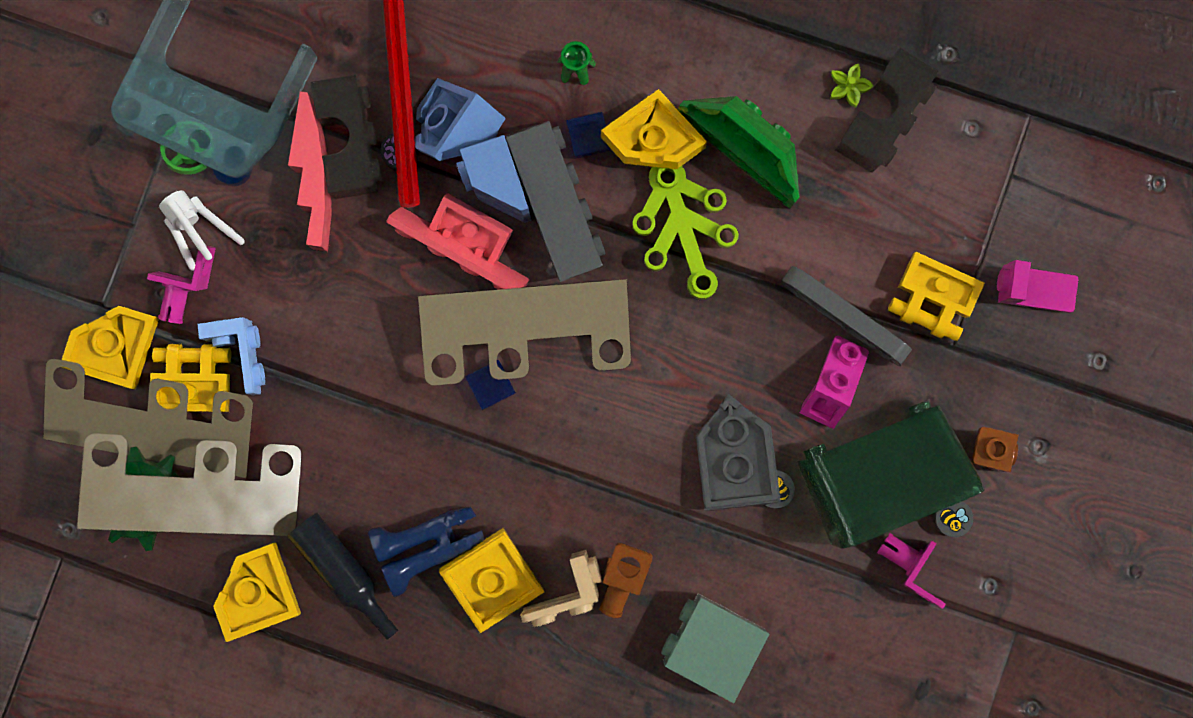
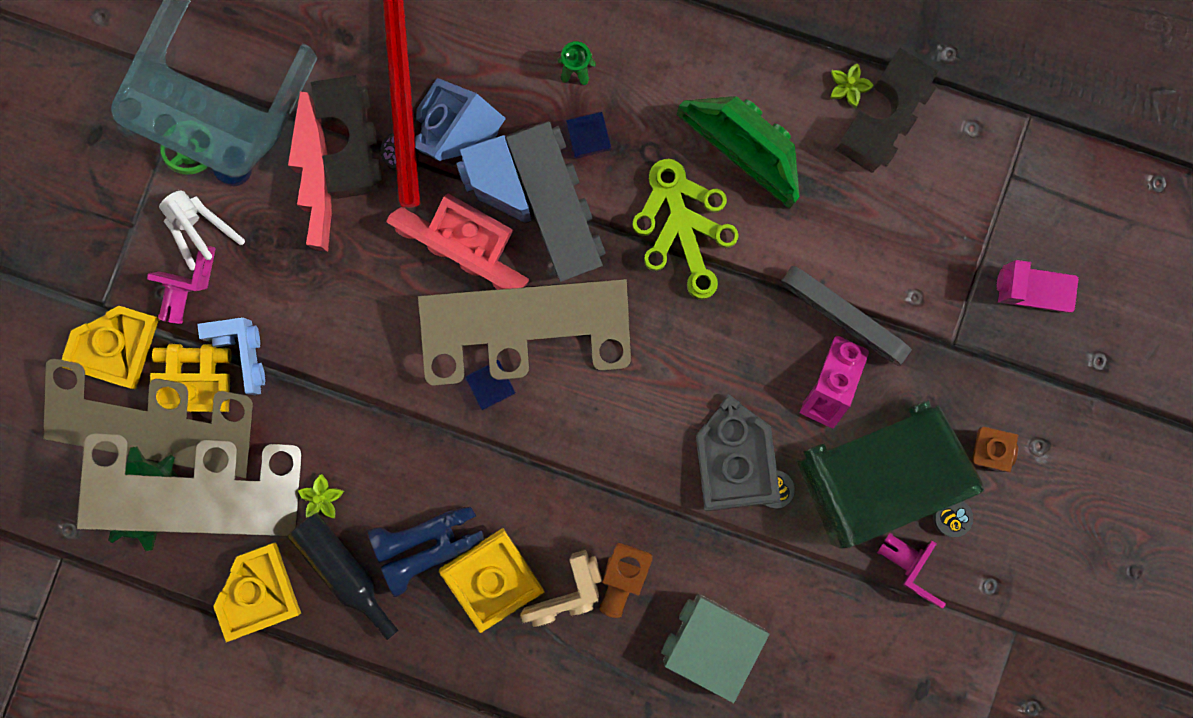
yellow plate [601,89,707,169] -> none
yellow plate [888,252,985,342] -> none
none -> lime plant [298,474,344,518]

